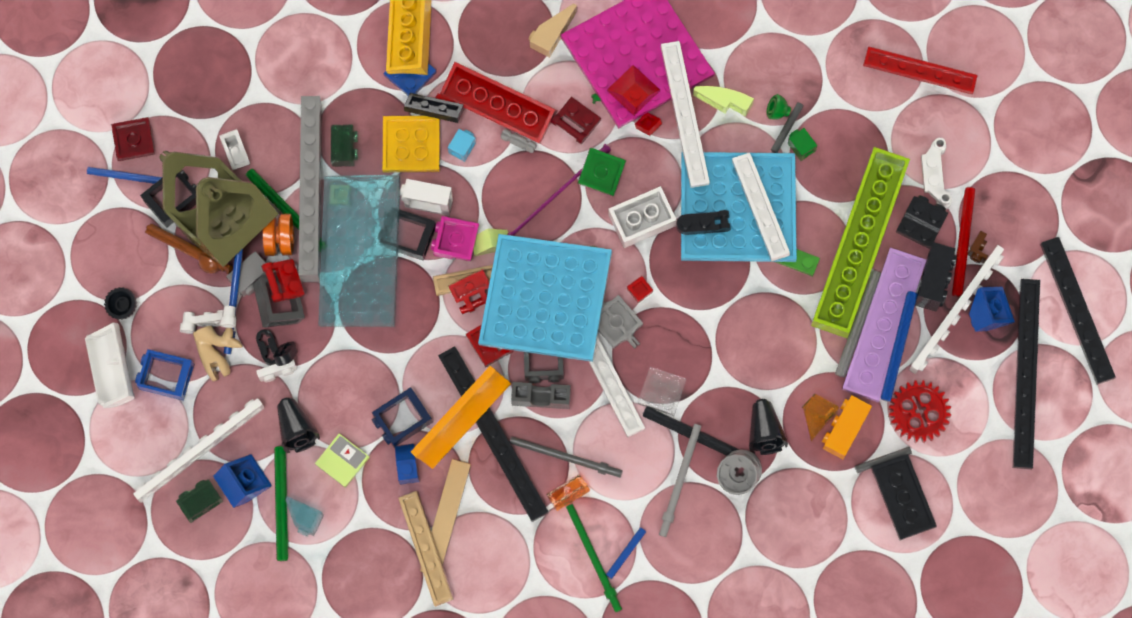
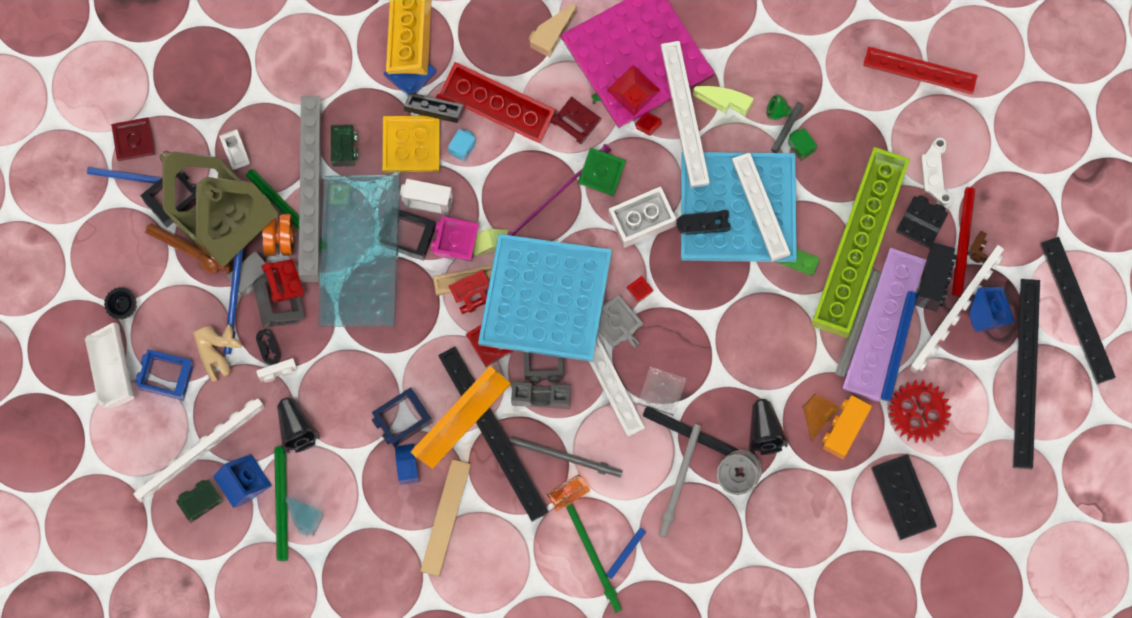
white plate [180,306,237,334] -> none
black beam [273,342,298,366] -> none
yellowish green tile [315,434,370,488] -> none
tan tile [399,491,454,607] -> none
light grey axle [501,129,537,153] -> none
dark grey bar [855,447,912,473] -> none

